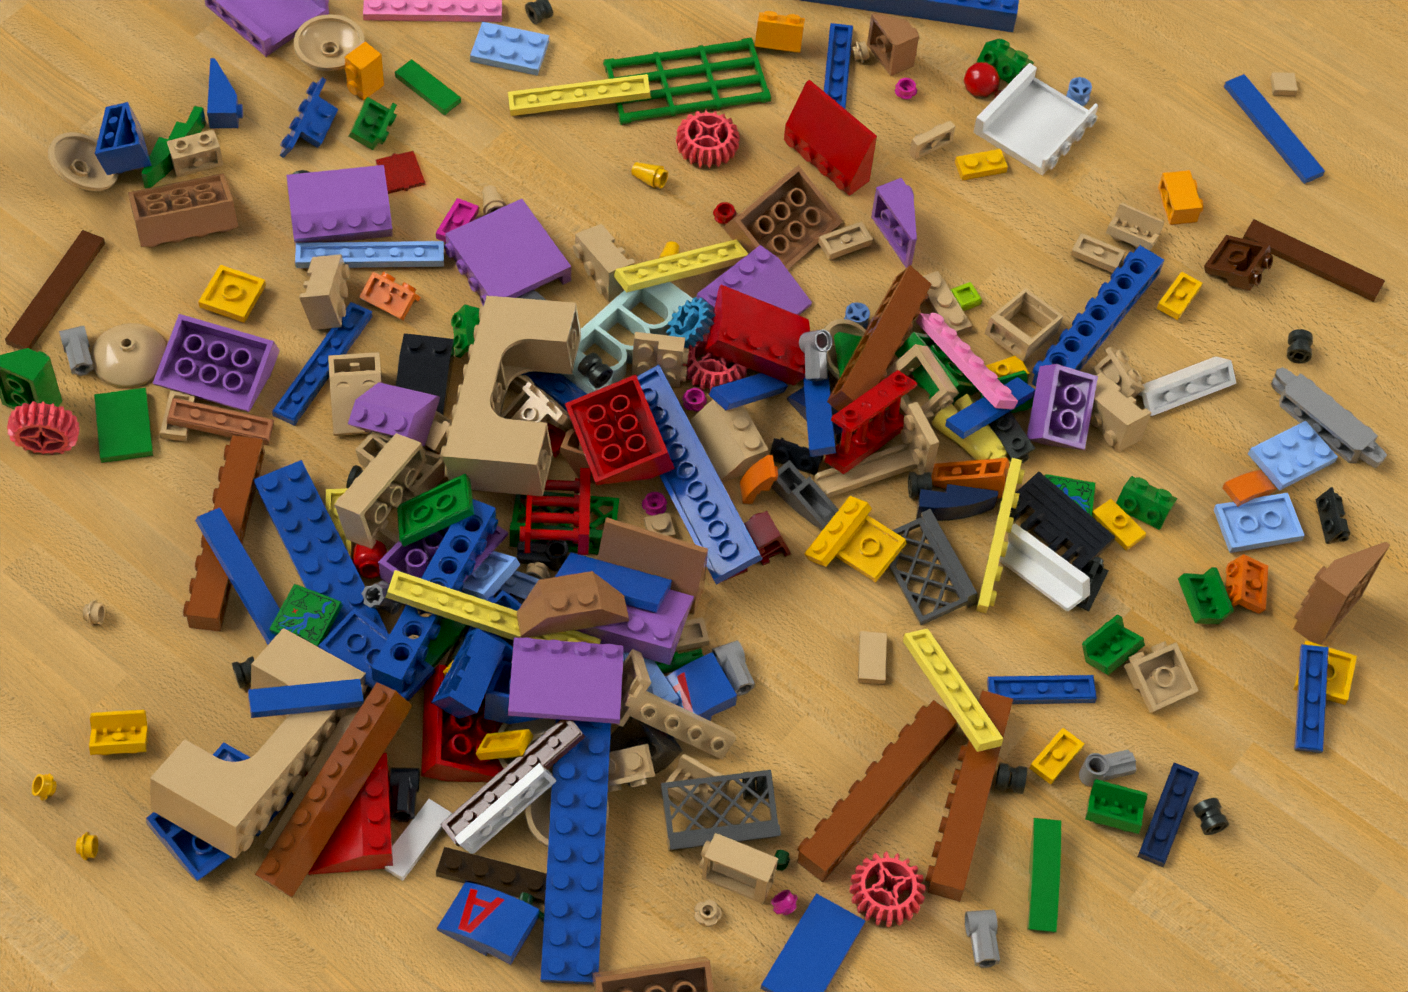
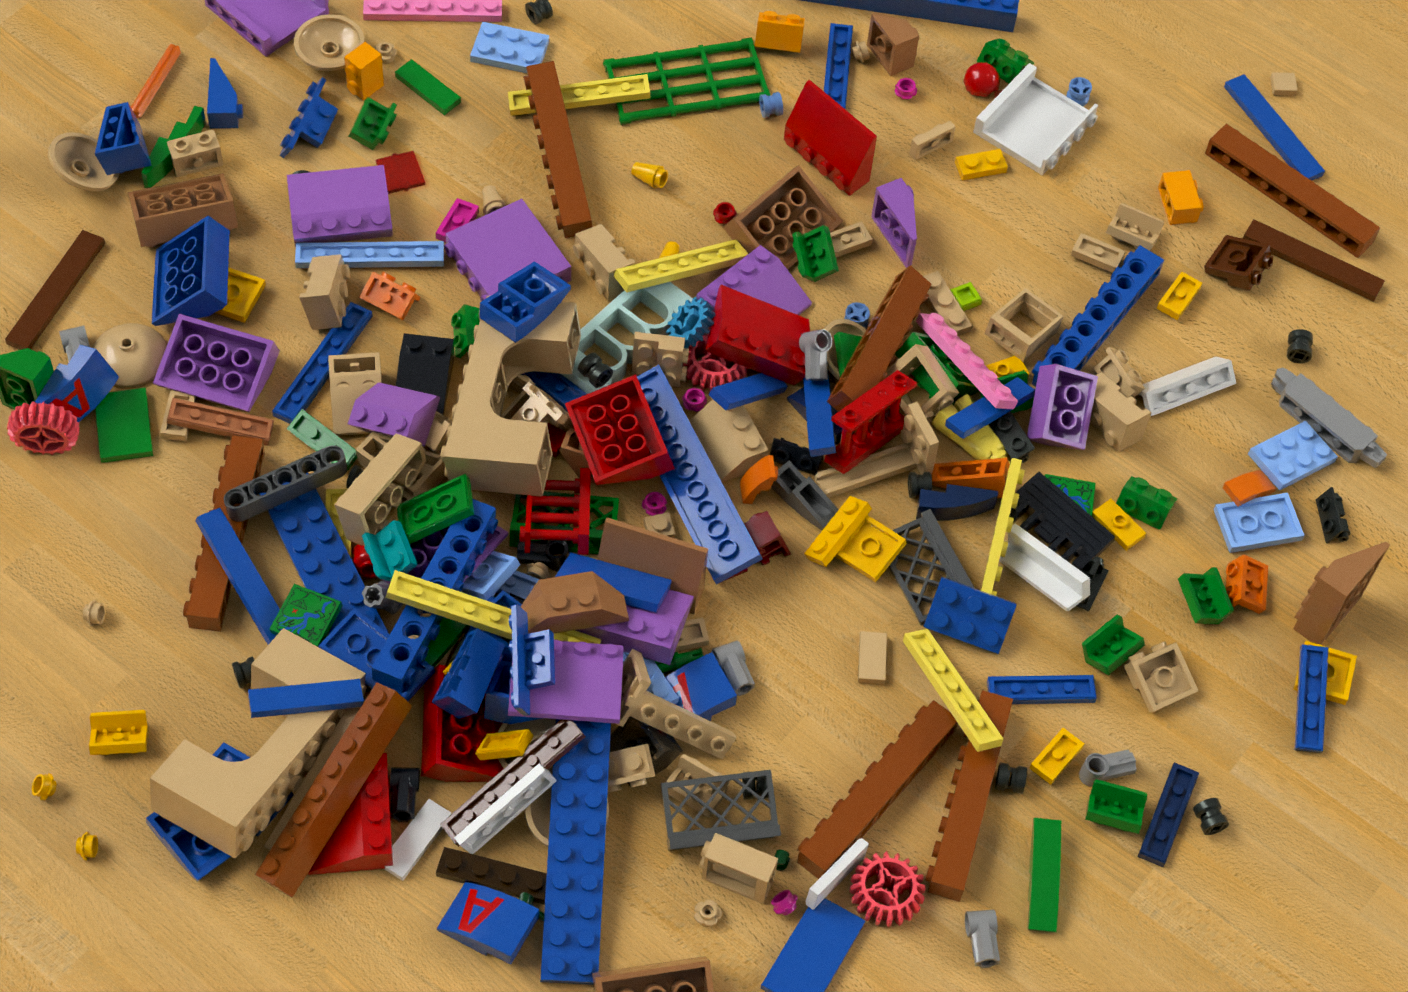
coral gear [676,110,740,169] -> none
none -> blue slope [35,344,119,422]
none -> orange axle [131,44,181,118]
none -> blue slope [152,216,230,326]
none -> dark grey beam [223,445,347,522]
none -> tile [287,409,358,474]
none -> teal bracket [362,520,418,581]
none -> tan plate [375,42,397,64]
none -> blue slope [479,261,571,343]
none -> blue bracket [509,604,555,716]
none -> dark orange brick [523,61,592,238]
none -> medium blue wheel [759,92,783,118]
none -> green bracket [792,225,839,282]
none -> white tile [805,838,869,910]
none -> blue plate [924,577,1017,654]
none -> dark orange brick [1205,123,1380,258]

